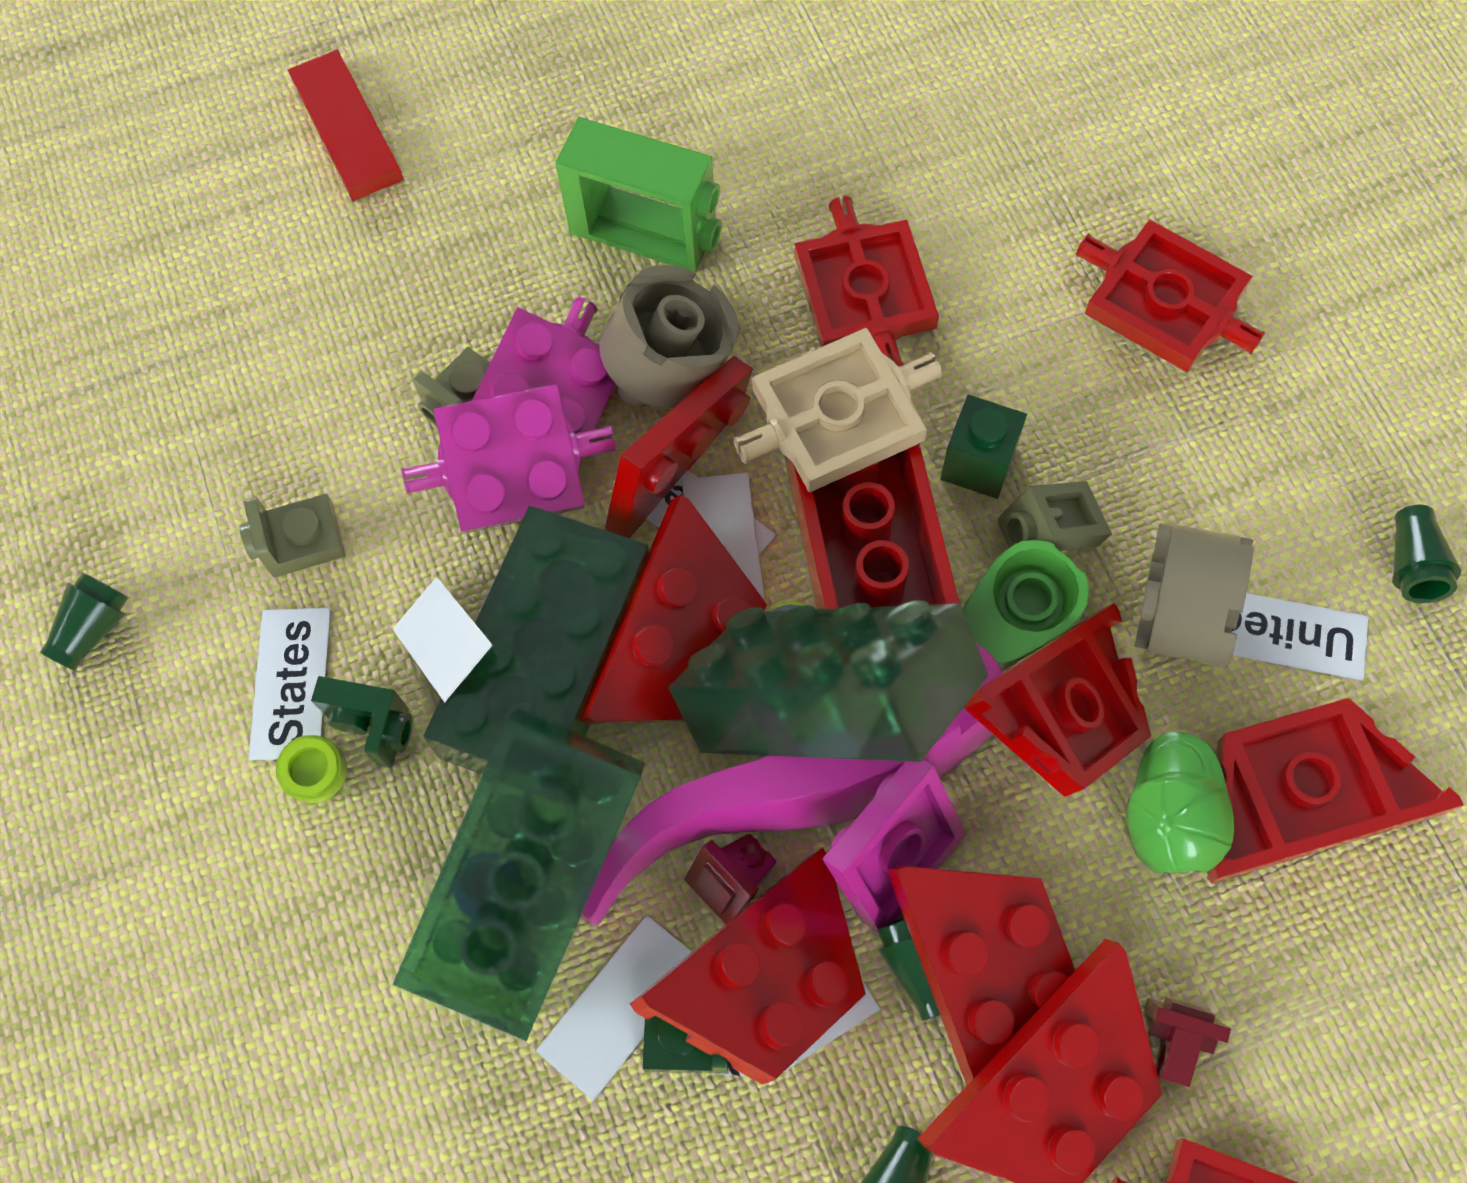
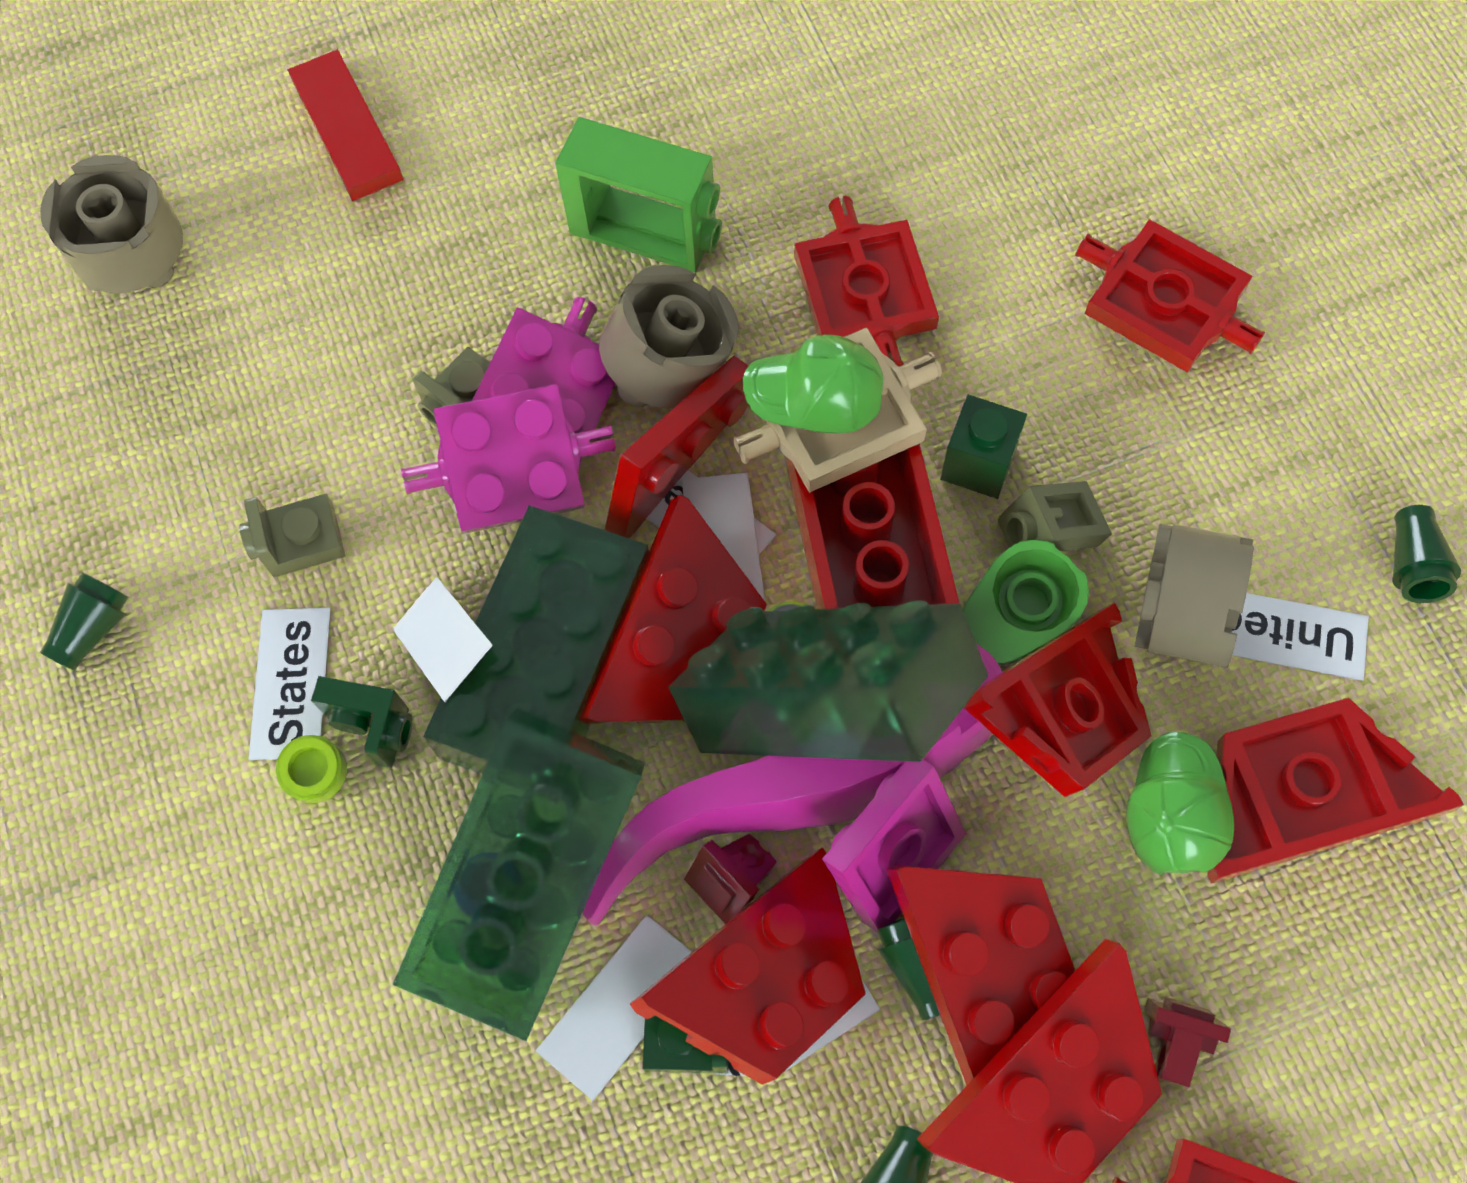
none -> dark tan brick [40,155,183,293]
none -> bright green piece [743,335,884,433]

